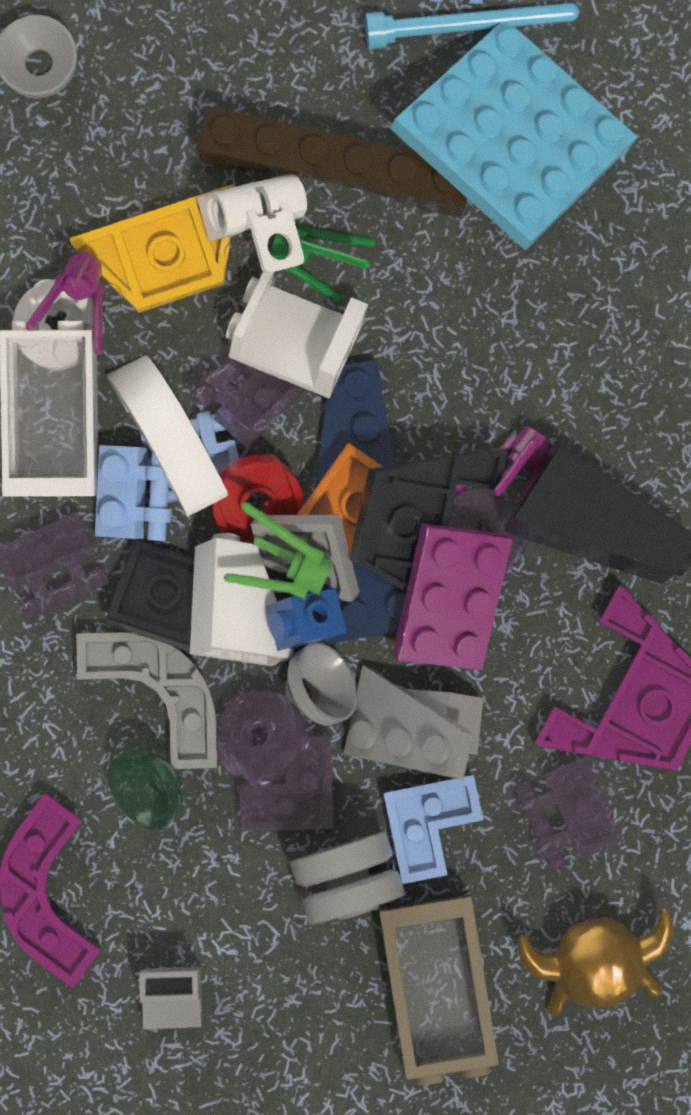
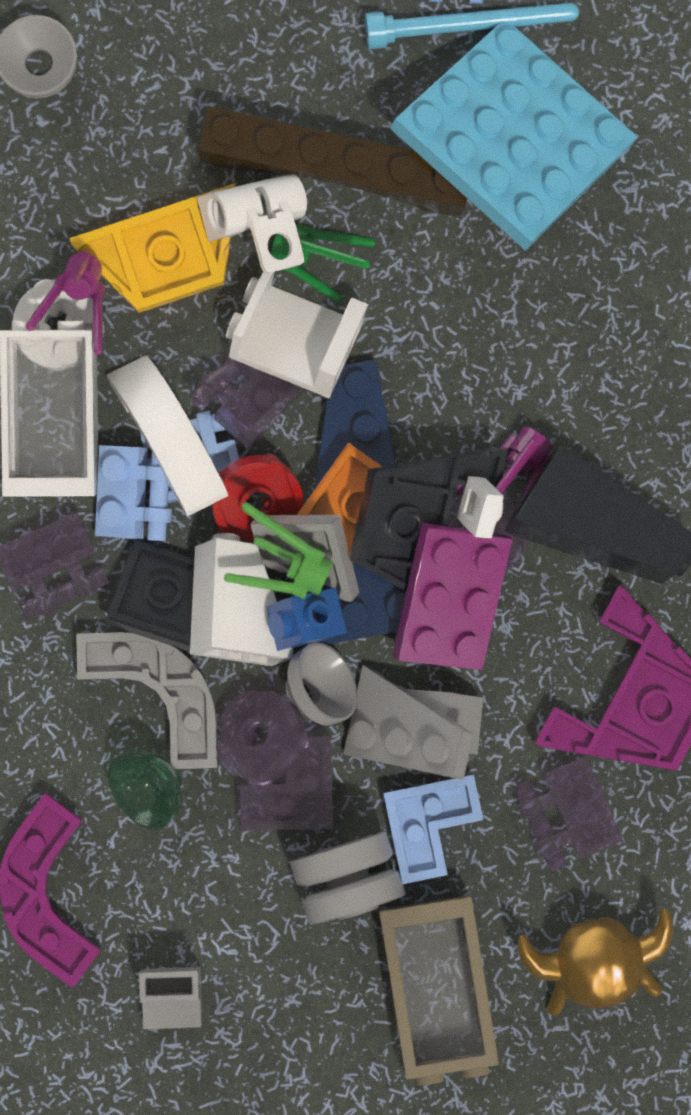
none -> white plate [457,476,504,538]

